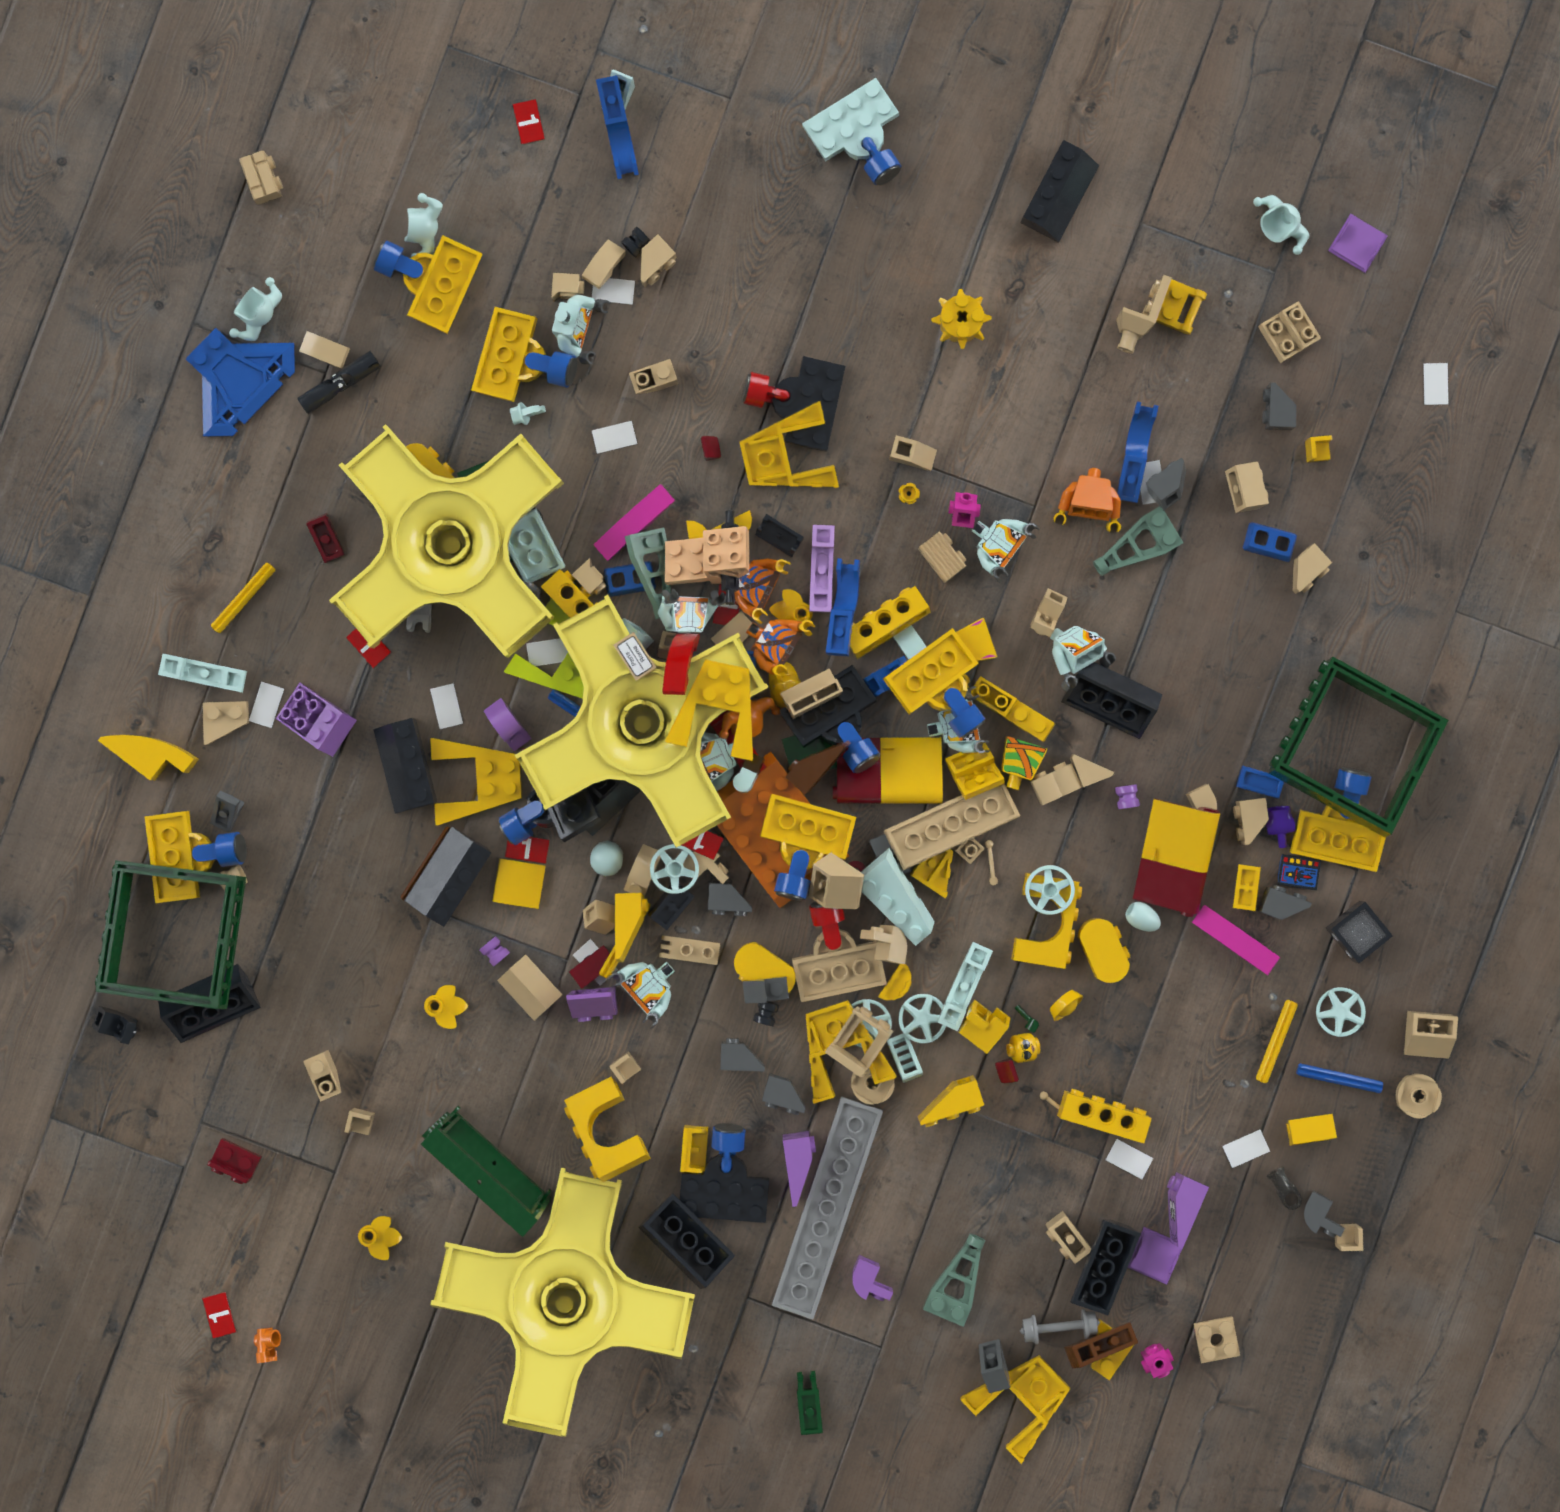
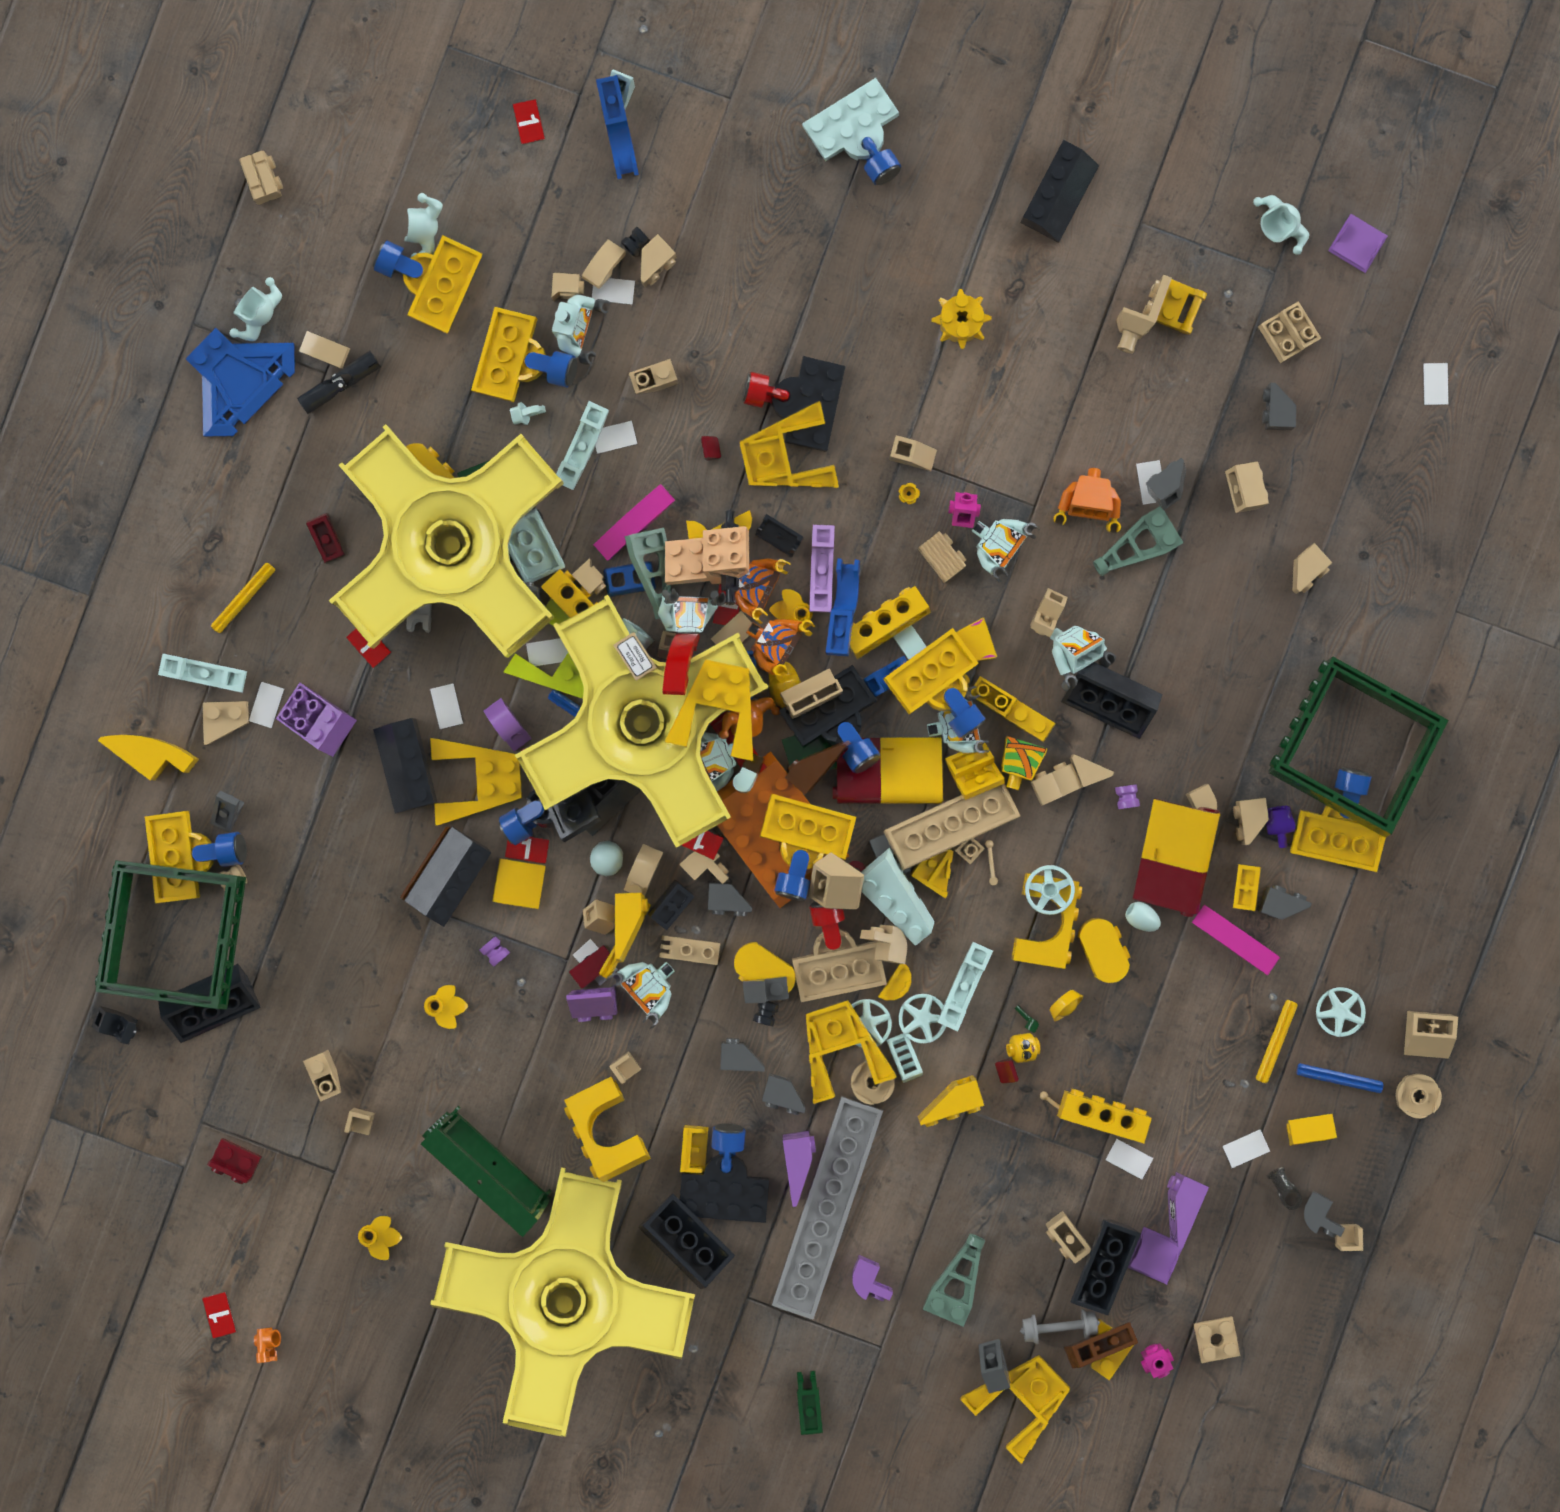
tan piece [497,955,562,1021] -> none
light aqua wheel [650,844,699,894] -> none
tan panel [825,1006,894,1078] -> none
yellow plate [959,999,1011,1054] -> none
blue piece [1117,401,1159,503] -> none
blue tile [1236,766,1284,799] -> none
blue piece [1243,522,1297,562] -> none
piece [1278,854,1321,890] -> none
yellow panel [1305,435,1332,463] -> none
piece [1326,901,1393,964] -> none
none -> light aqua slope [556,401,609,490]

